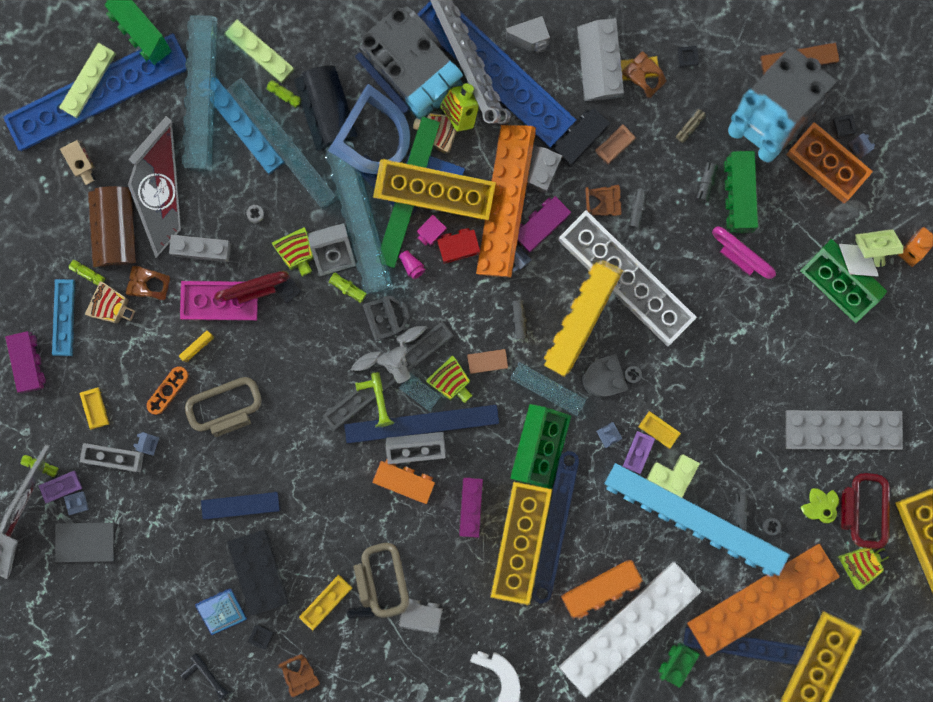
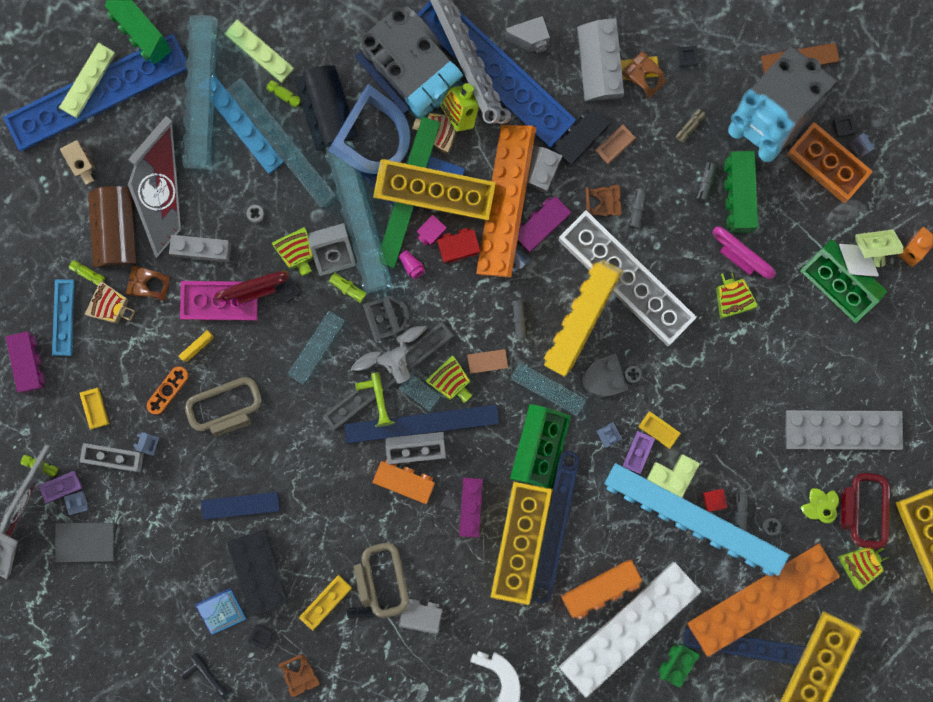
none -> clear light blue tile [287,311,345,385]
none -> red brick [702,489,727,512]
none -> torso [716,271,758,319]

